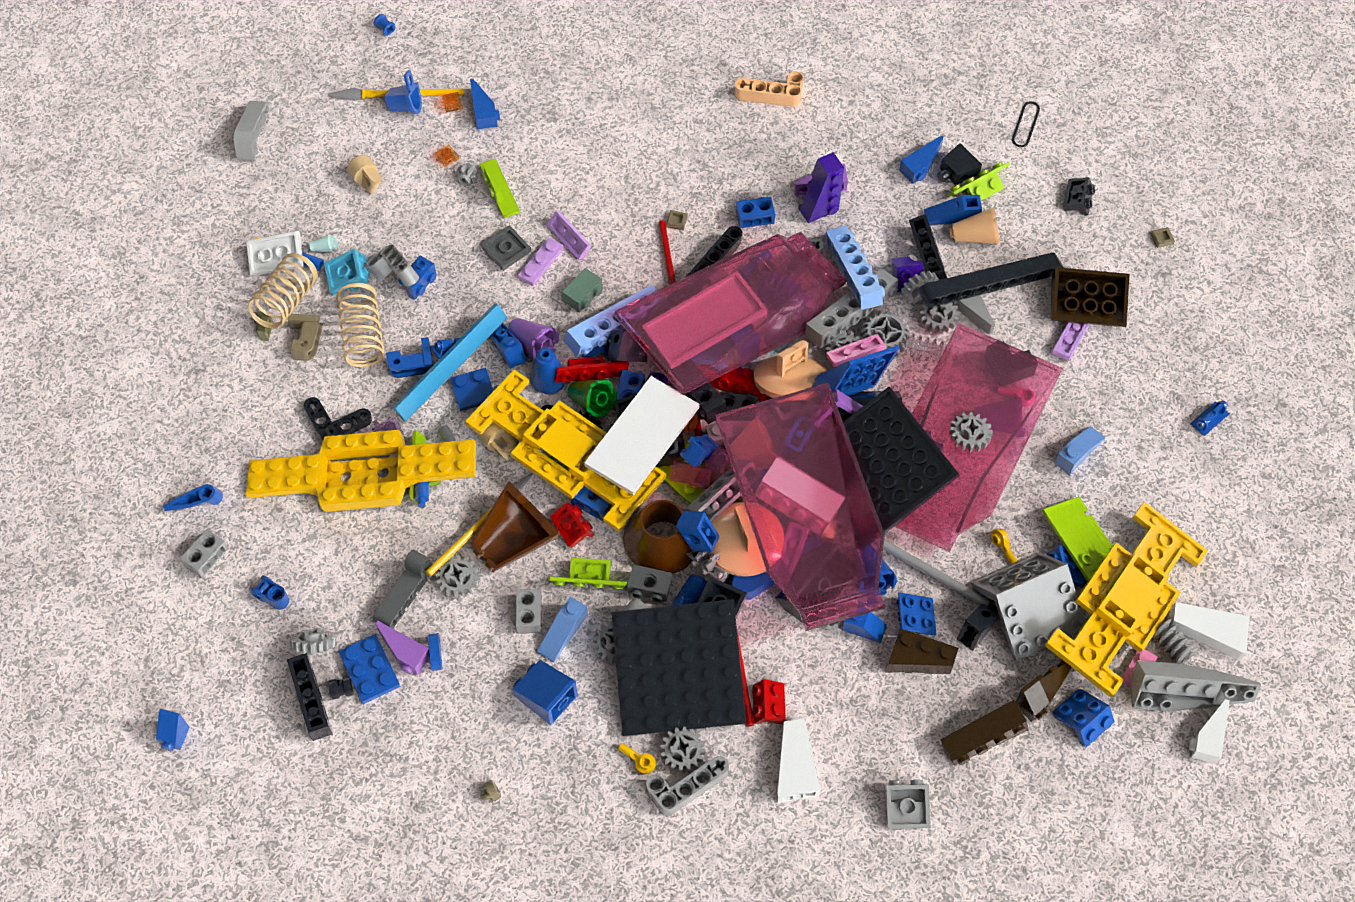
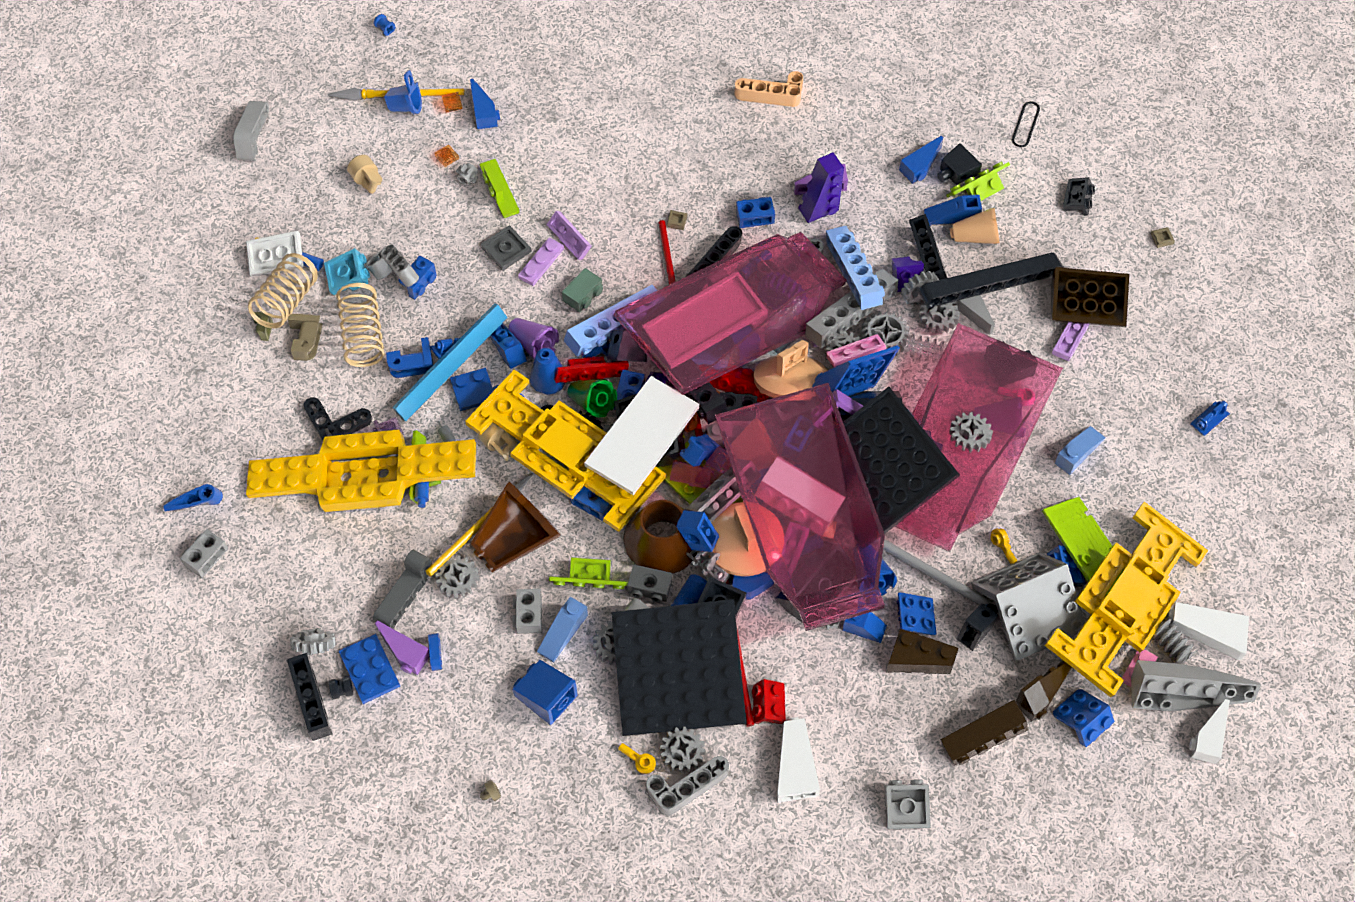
blue slope [156,709,190,751] -> none
blue piece [250,575,290,610] -> none
light aqua cone [309,235,338,252] -> none
red bracket [549,502,594,548] -> none

